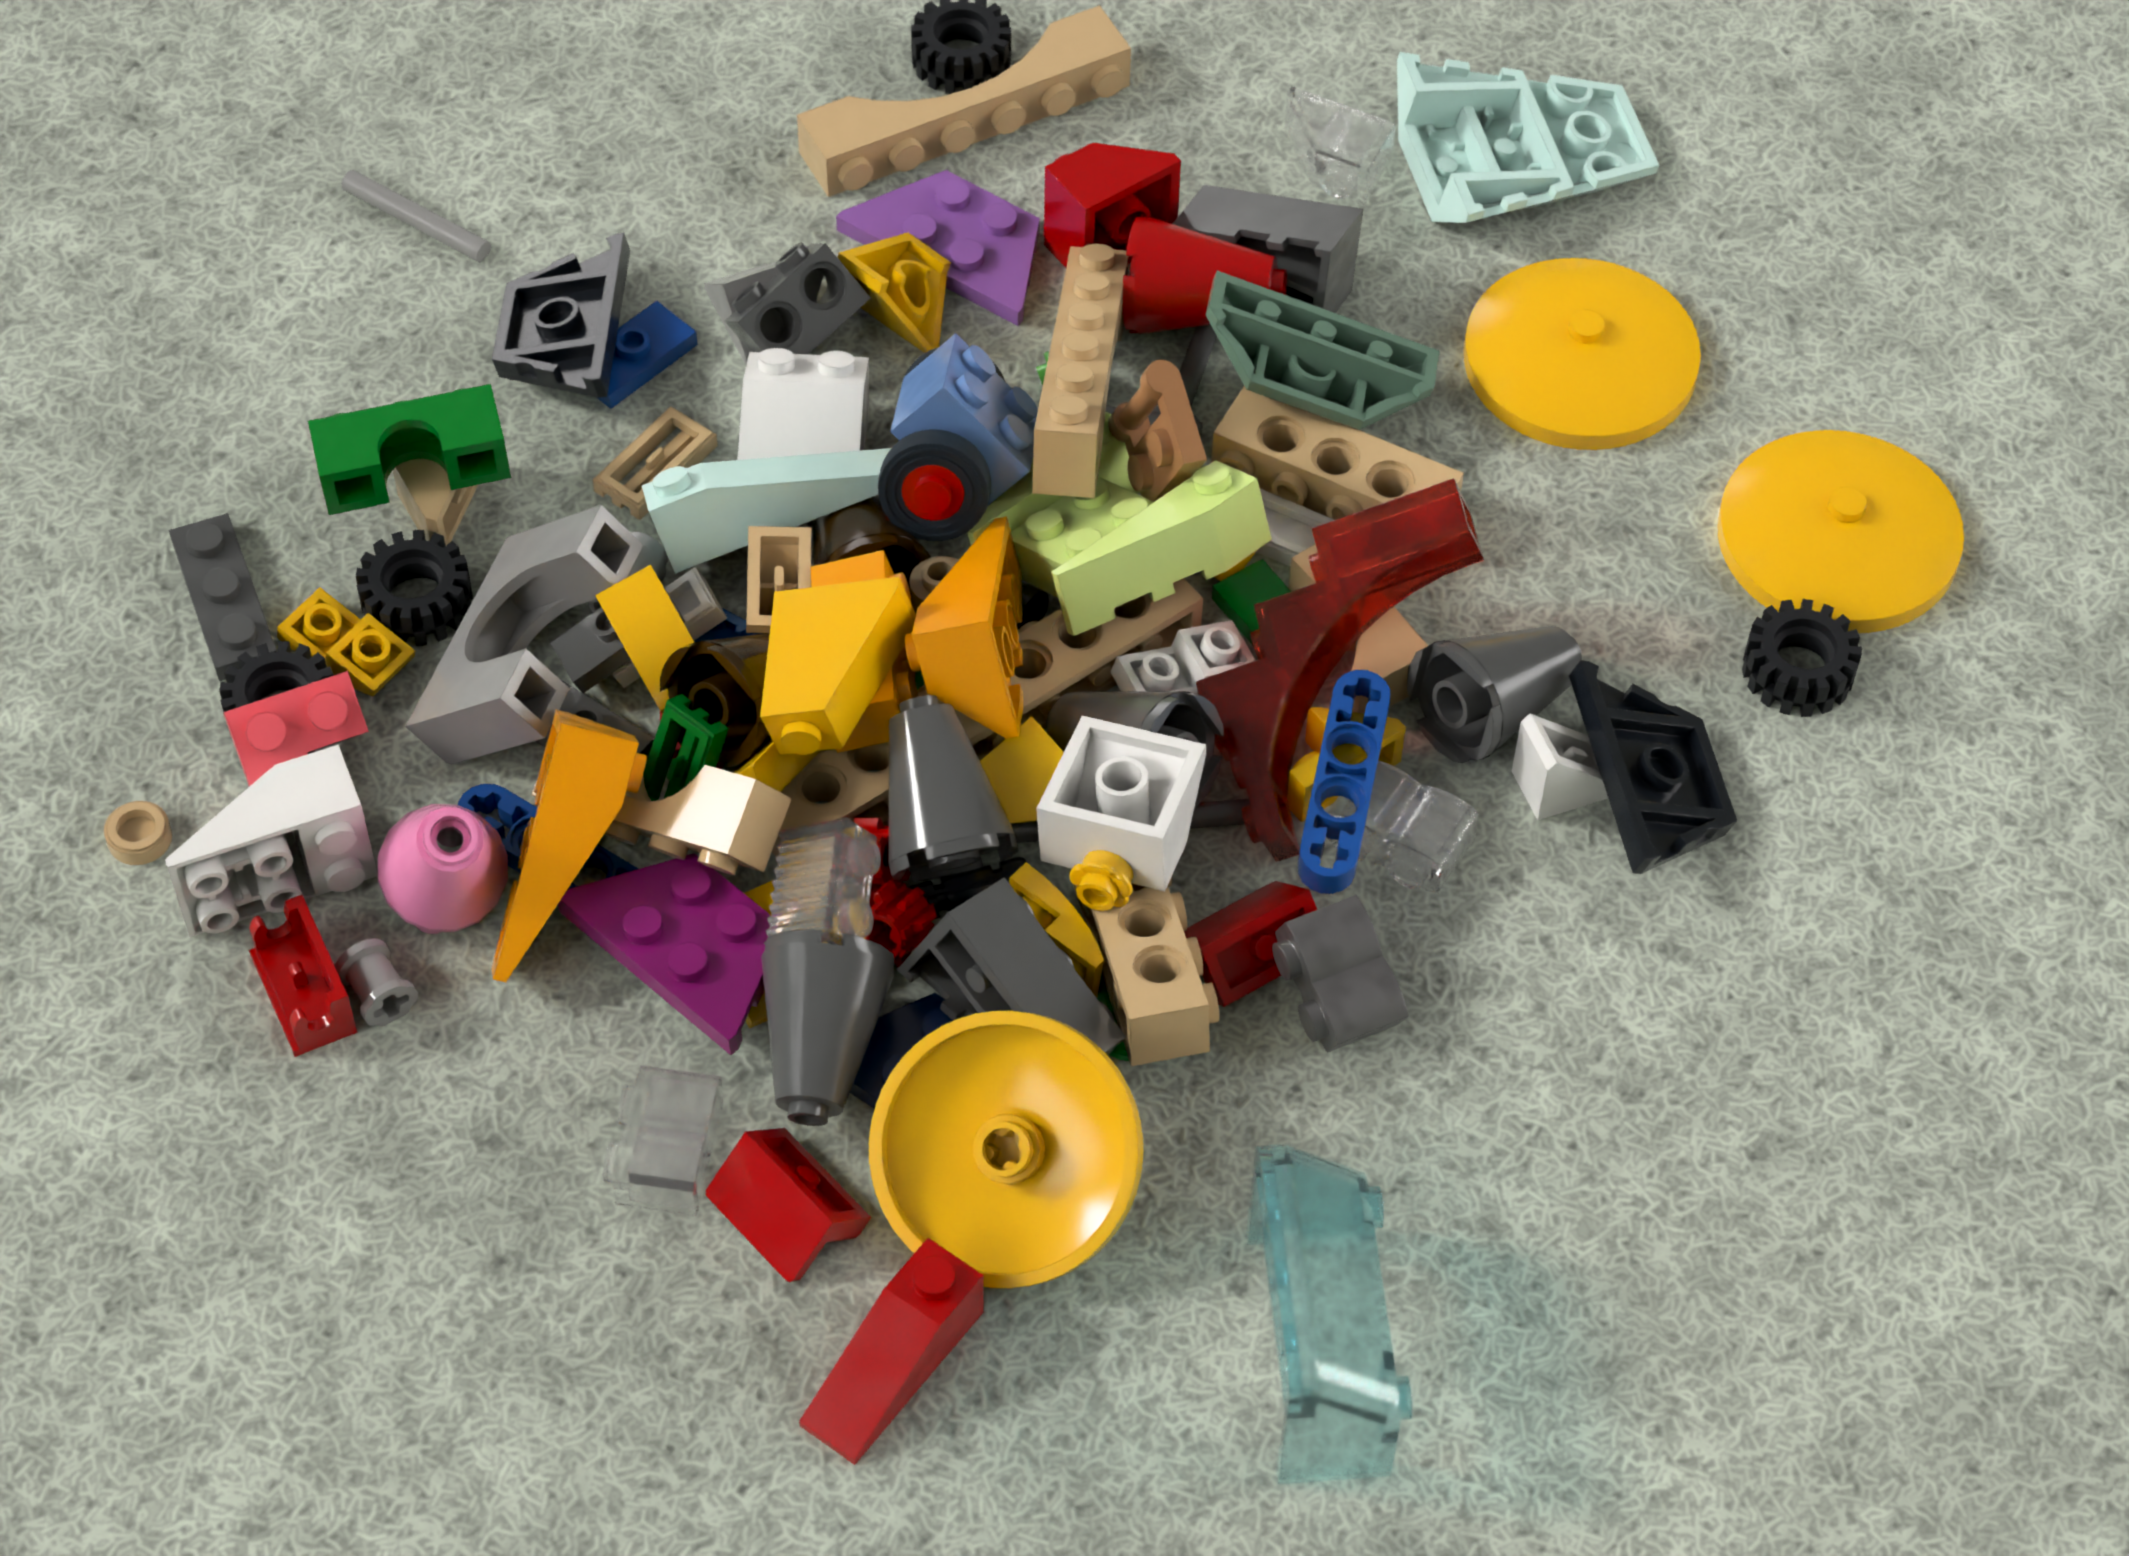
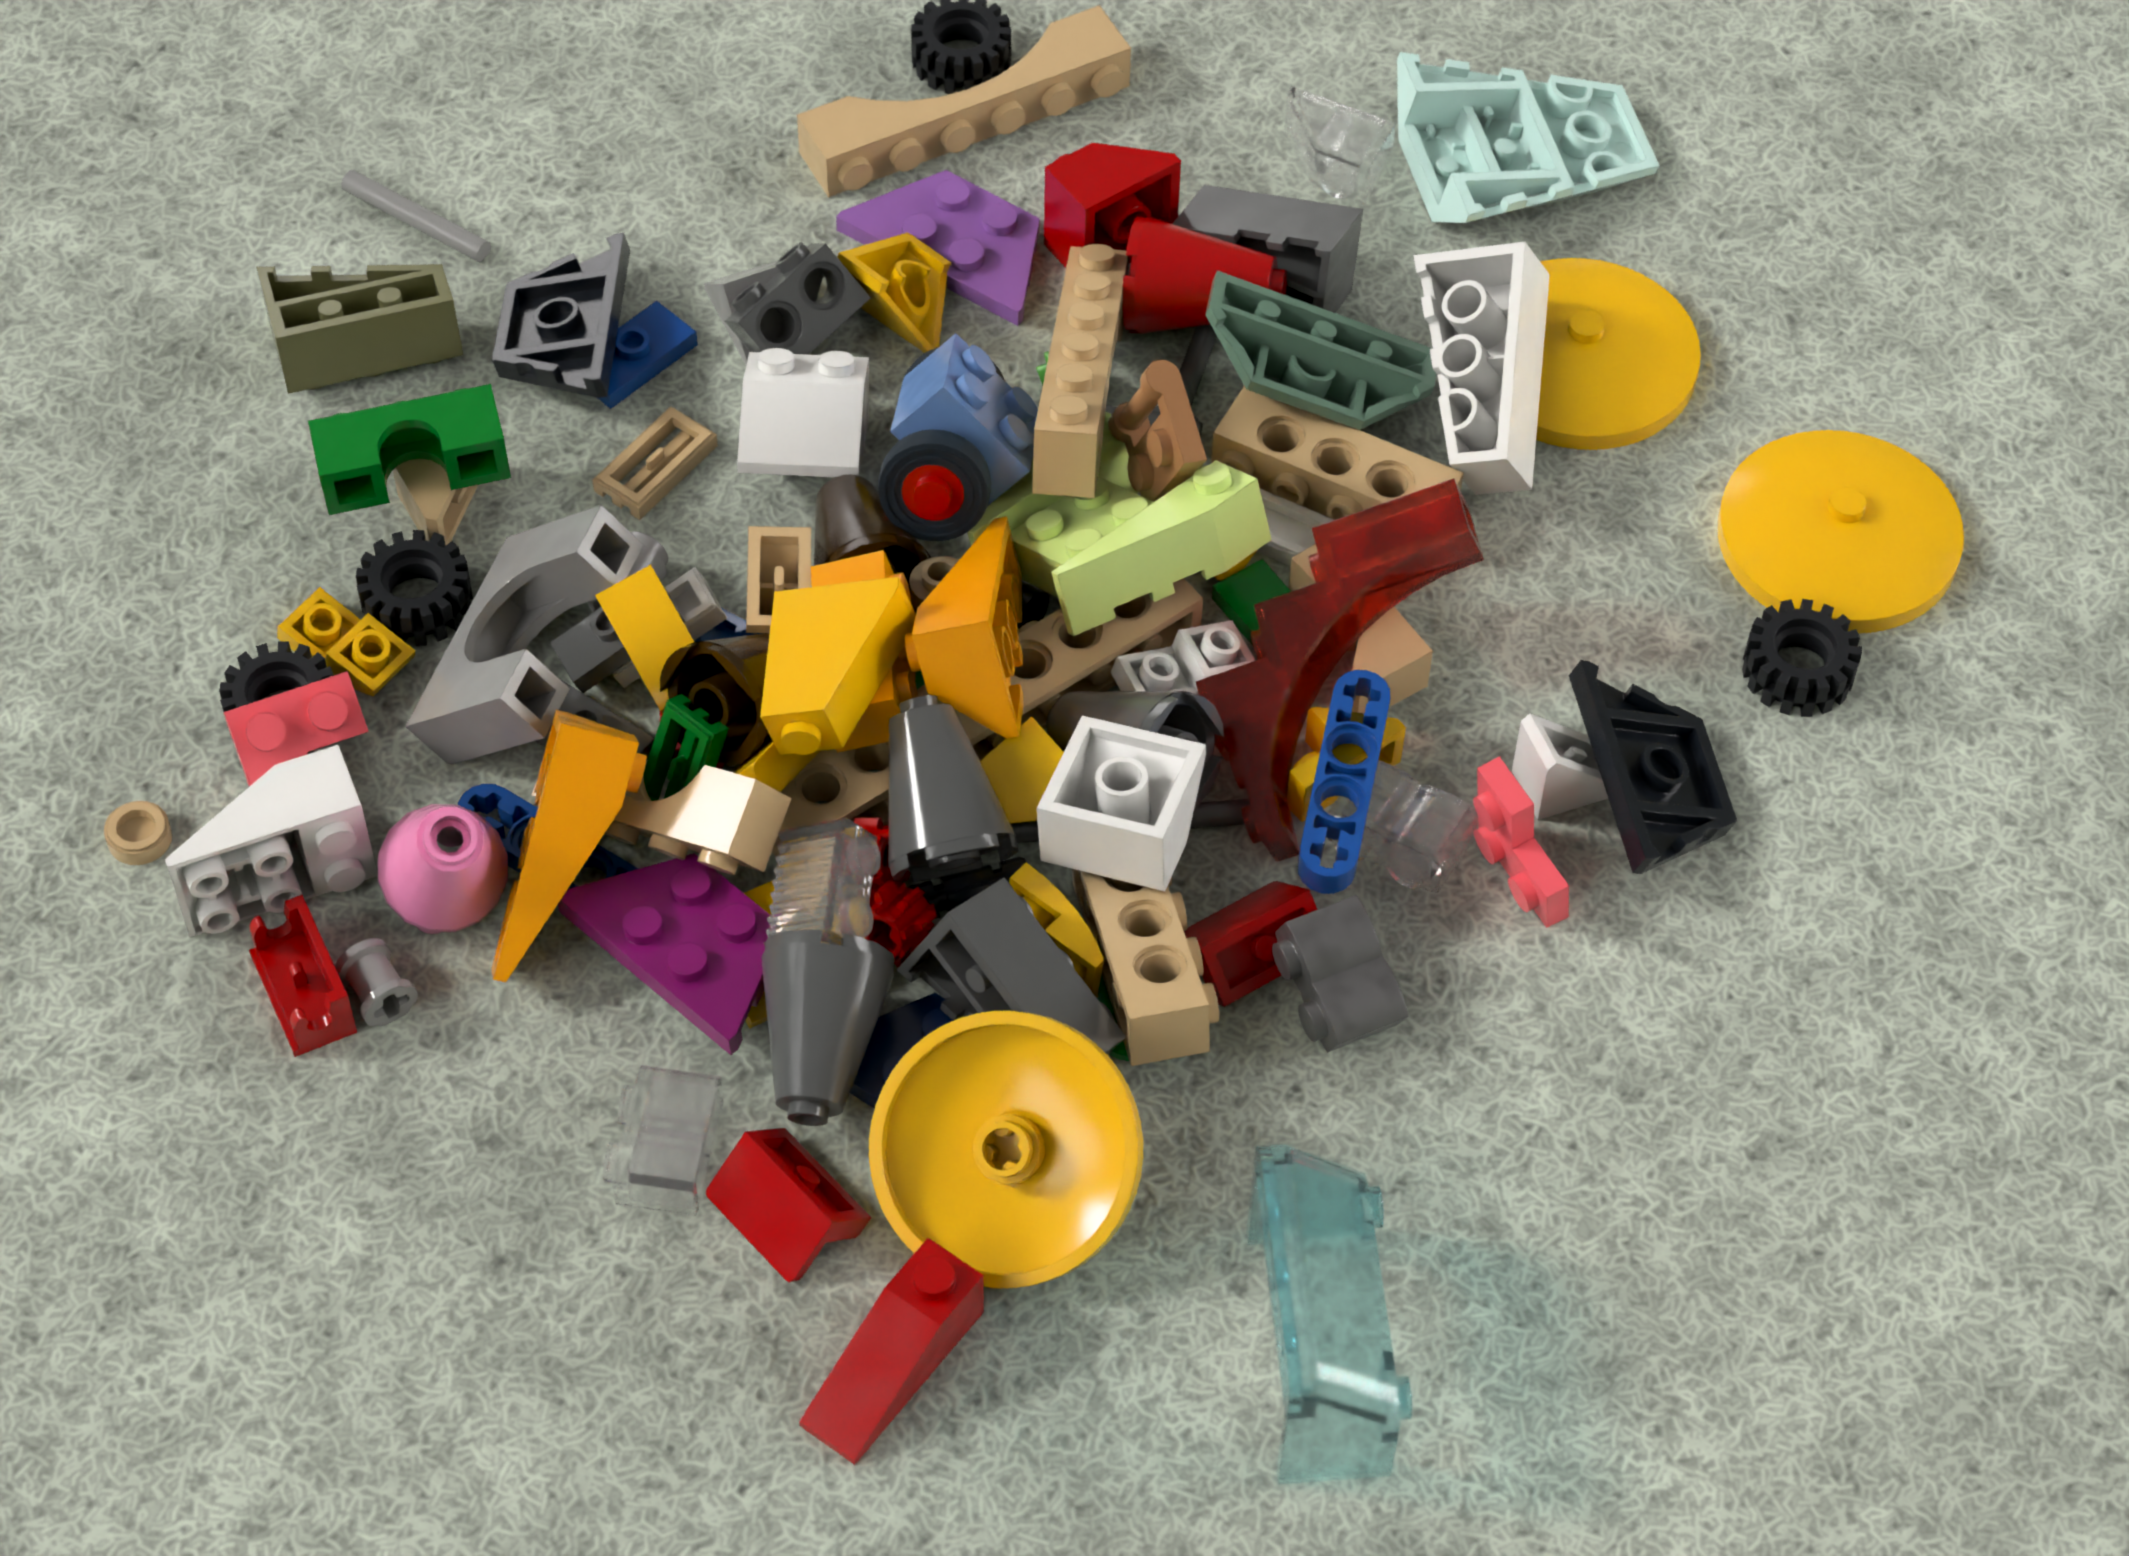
dark grey plate [168,513,277,681] -> none
light aqua wedge [642,448,891,574] -> none
yellow plate [1070,850,1134,911] -> none
dark grey cone [1407,626,1582,763] -> none
none -> olive wedge [256,264,464,394]
none -> white wedge [1413,242,1550,495]
none -> coral plate [1473,756,1569,928]

